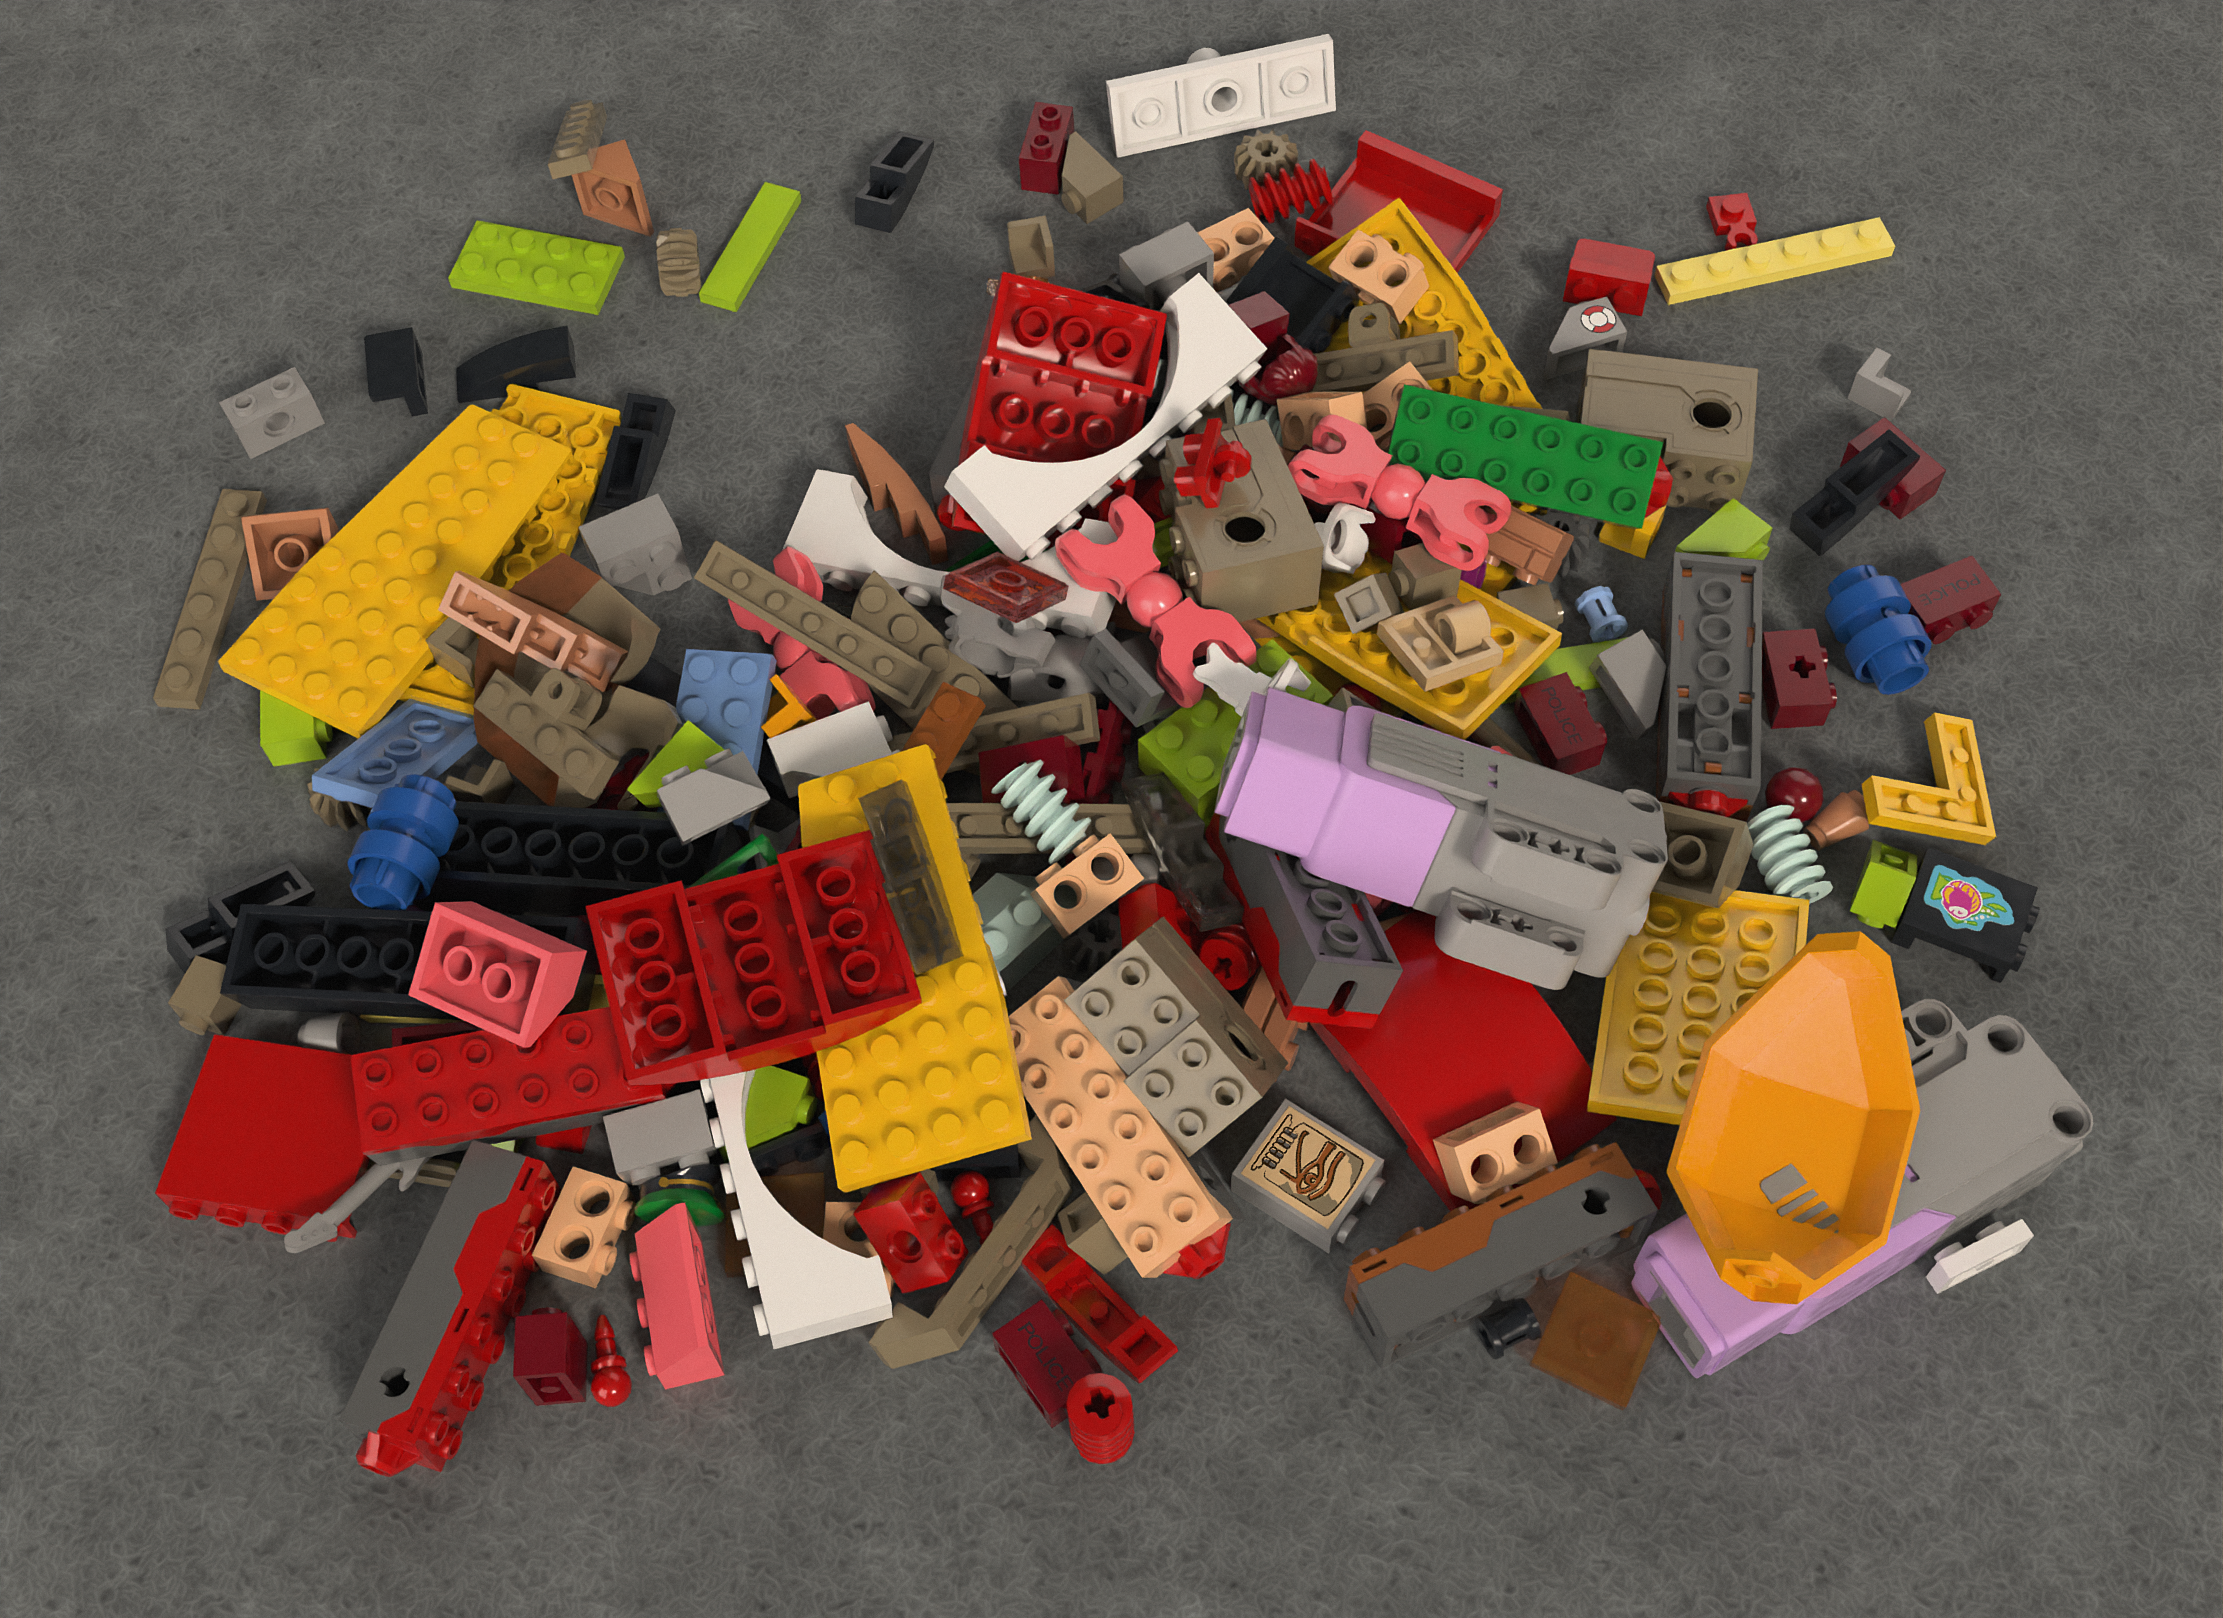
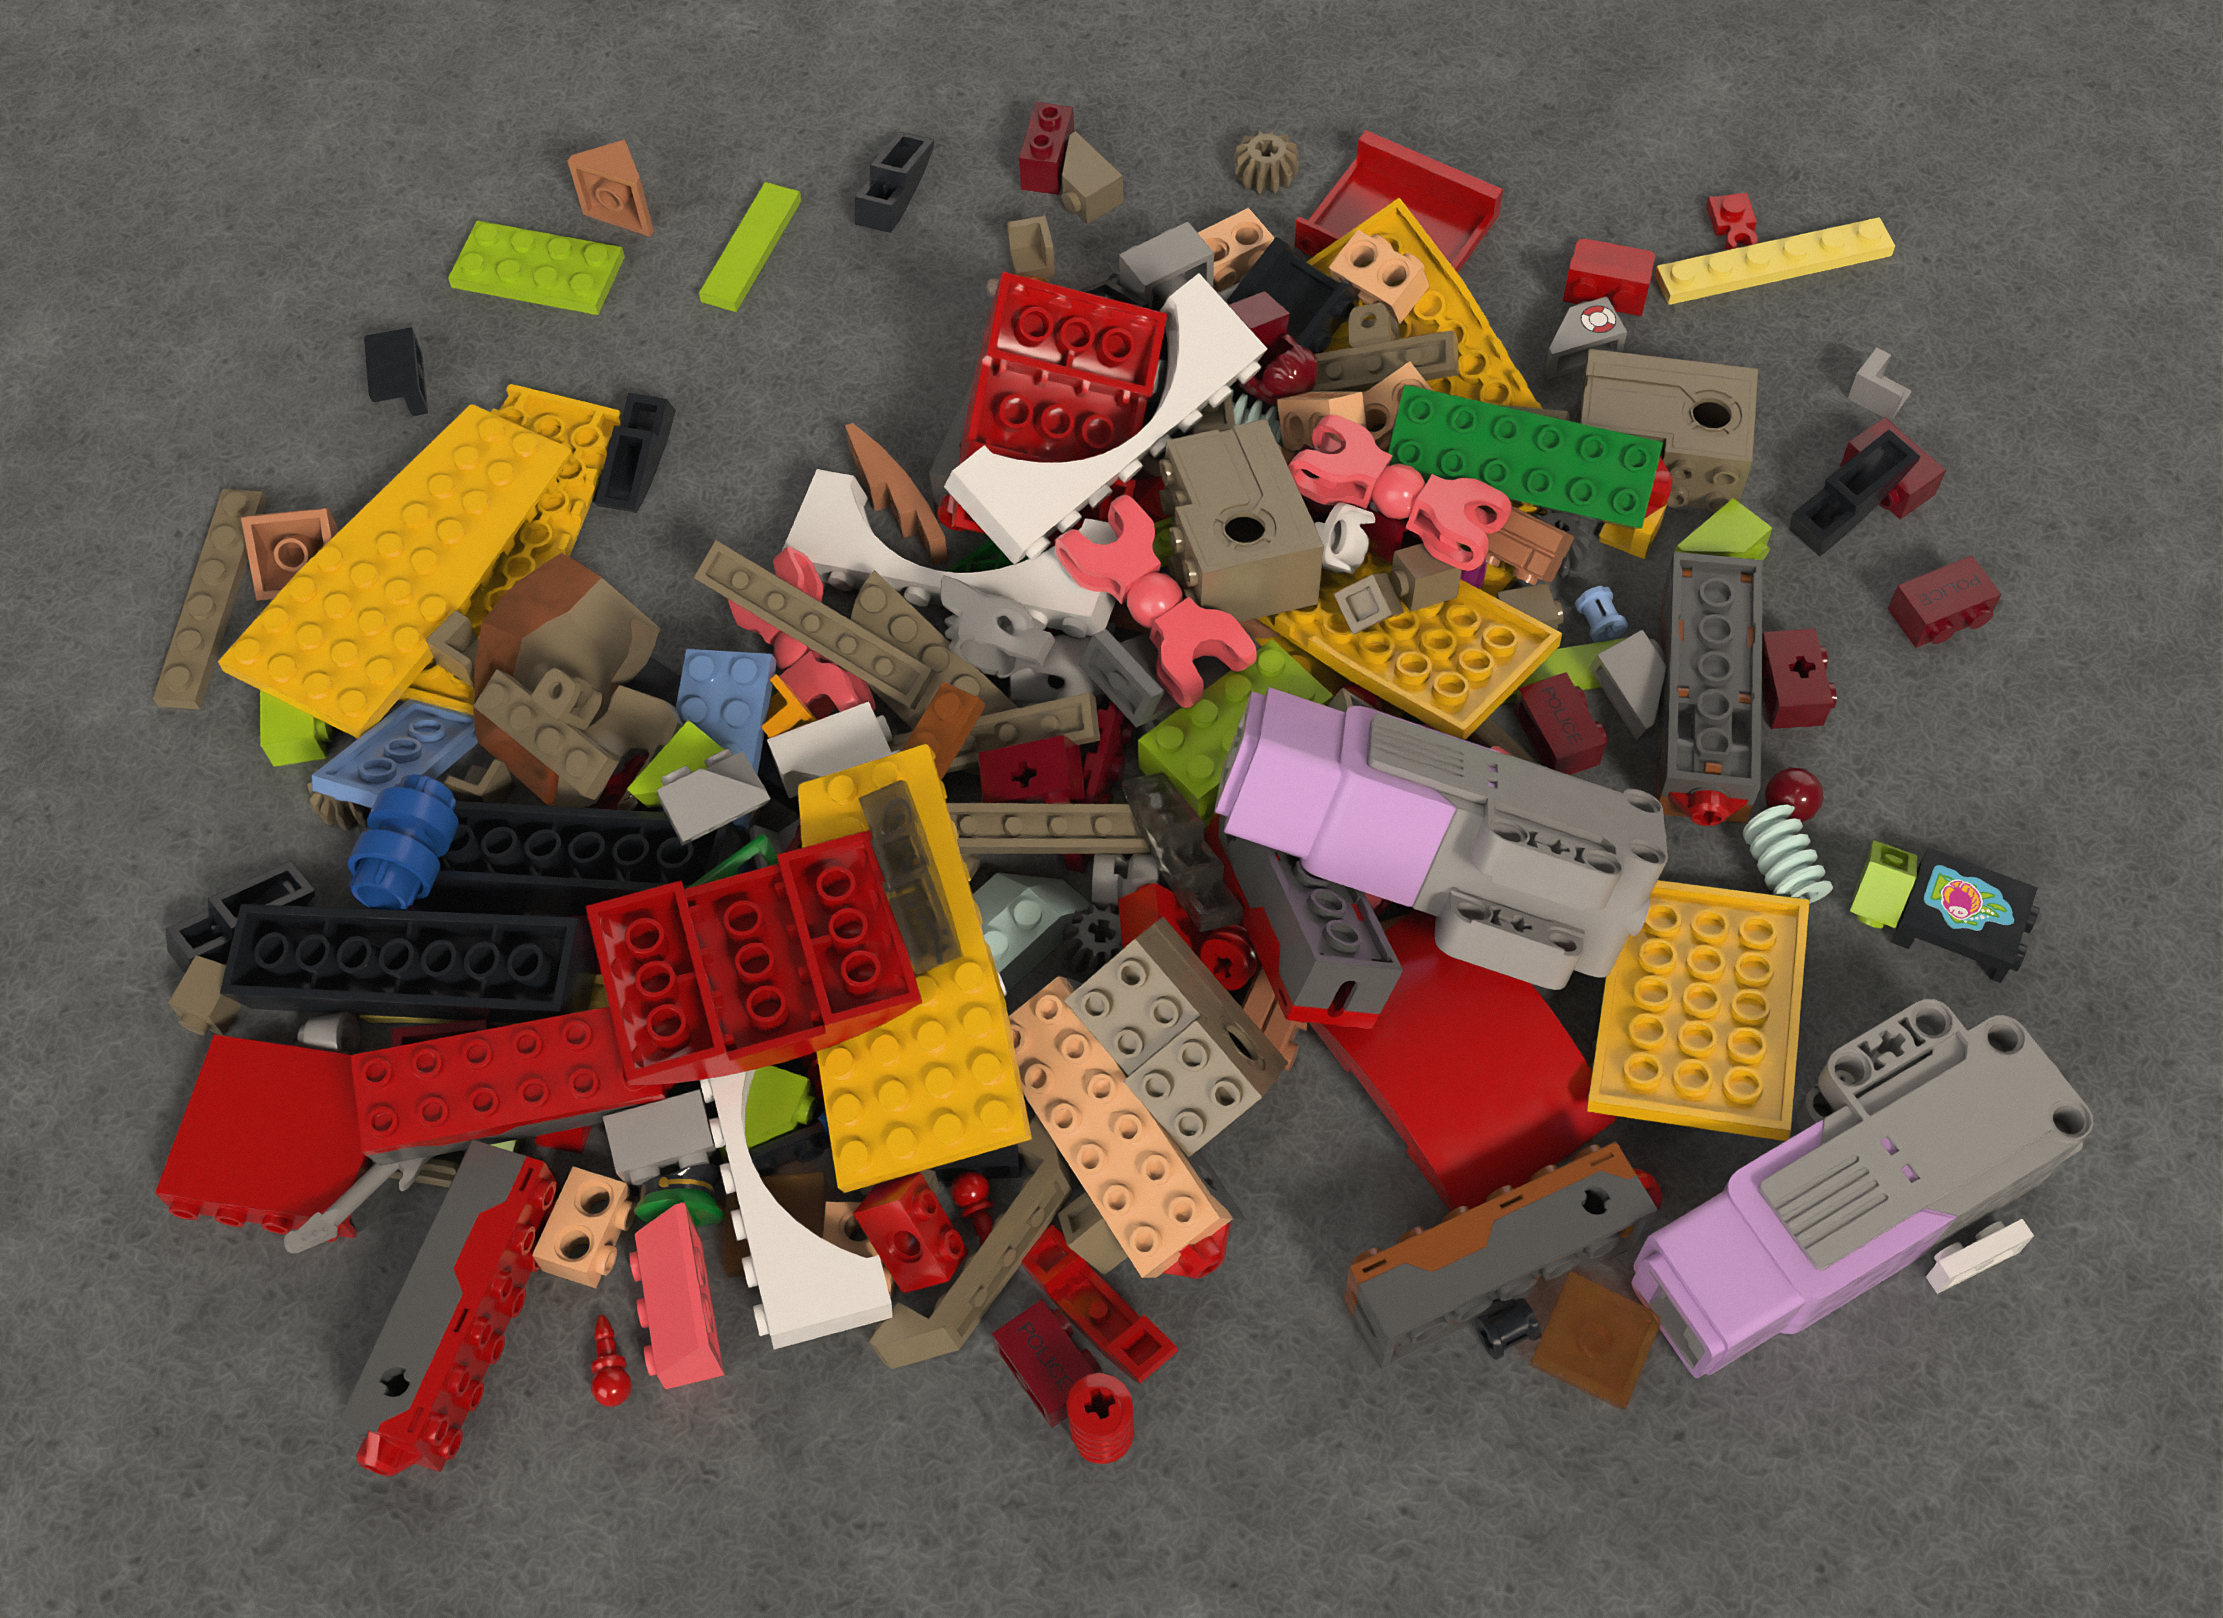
light grey brick [219,367,325,459] -> none
coral slope [408,901,587,1048] -> none
nougat slope [438,570,628,692] -> none
black slope [456,326,576,403] -> none
dark red brick [513,1307,588,1406] -> none
dark tan plate [548,100,607,179] -> none
light grey slope [578,493,692,595] -> none
dark tan gear [656,228,701,297] -> none
clear red tile [943,552,1069,623] -> none
light aqua piece [991,759,1092,864] -> none
light nougat brick [1030,833,1144,939] -> none
white plate [1106,34,1336,158] -> none
red hips [1174,418,1252,509] -> none
white hair [1193,643,1311,717] -> none
brick [1231,1098,1386,1254] -> none
red piece [1248,158,1335,224] -> none
tan plate [1377,595,1504,692] -> none
light nougat brick [1433,1102,1558,1204] -> none
dark tan slope [1652,801,1754,908] -> none
light orange panel [1666,931,1920,1305] -> none
nougat cone [1803,790,1869,851] -> none
blue piece [1825,565,1932,695] -> none
yellow plate [1861,712,1996,845] -> none

